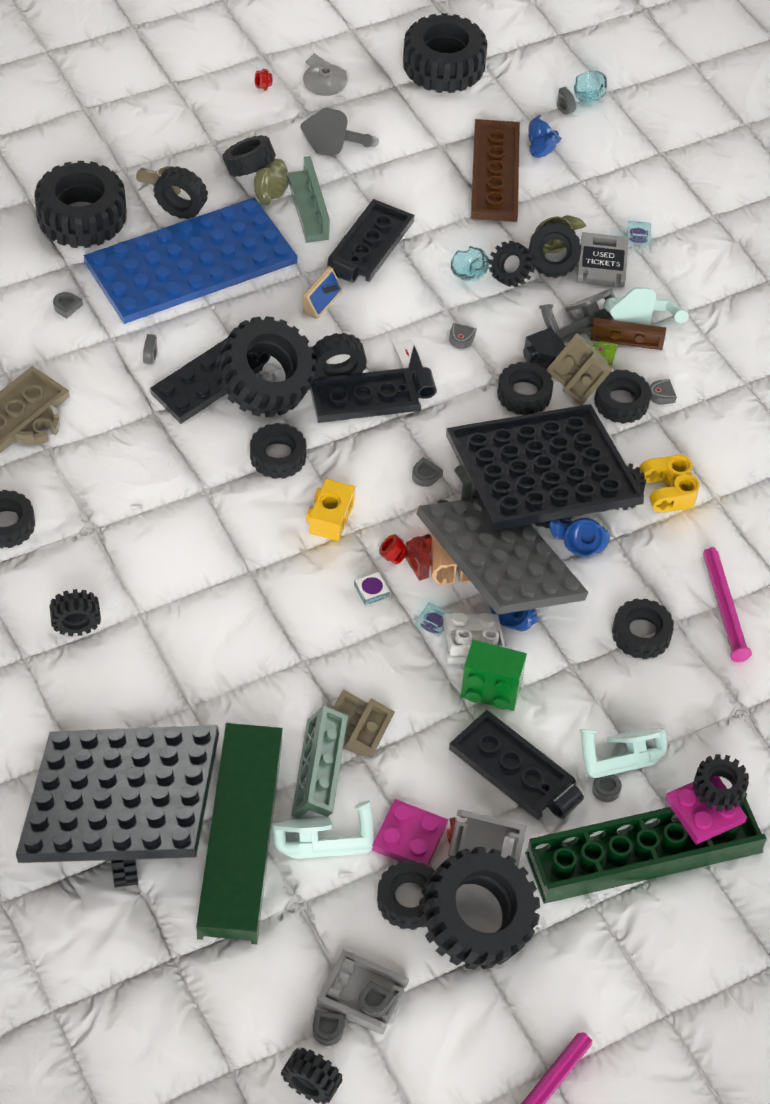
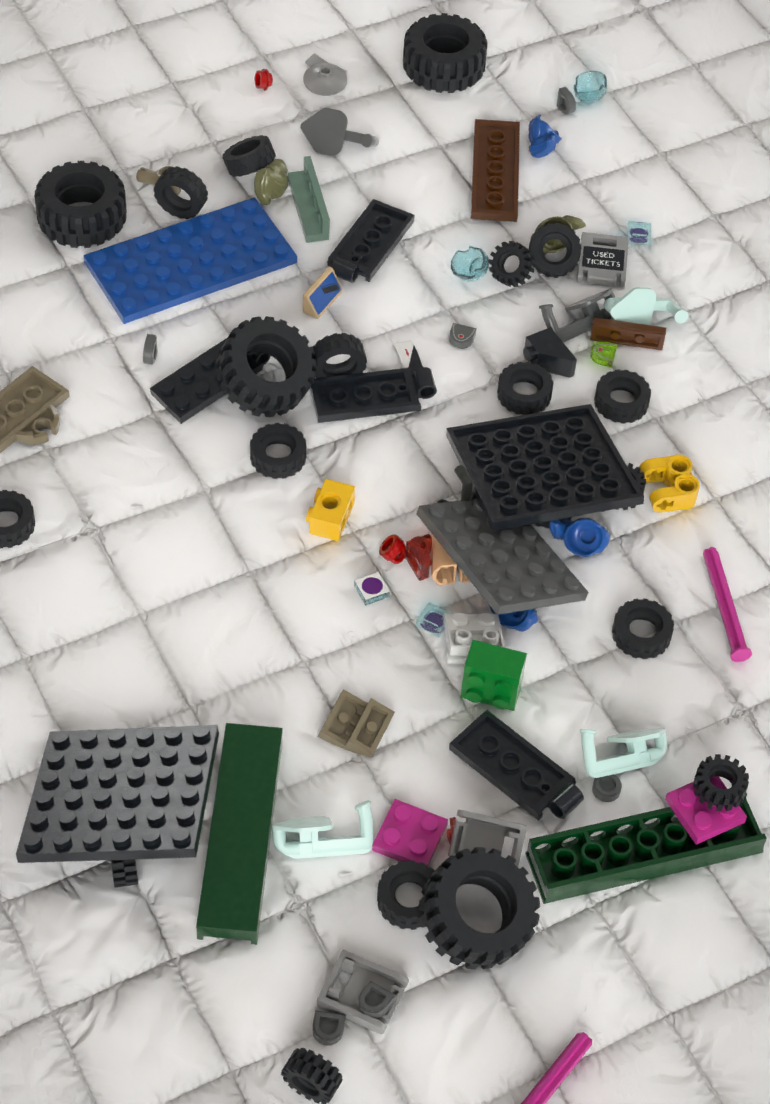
black tyre [49,589,101,636] -> none
dark grey tile [53,292,83,319] -> none
sand green fence [291,705,348,818] -> none
dark grey tile [412,457,443,487] -> none
dark tan slope [546,333,612,405] -> none
dark grey tile [649,379,677,404] -> none

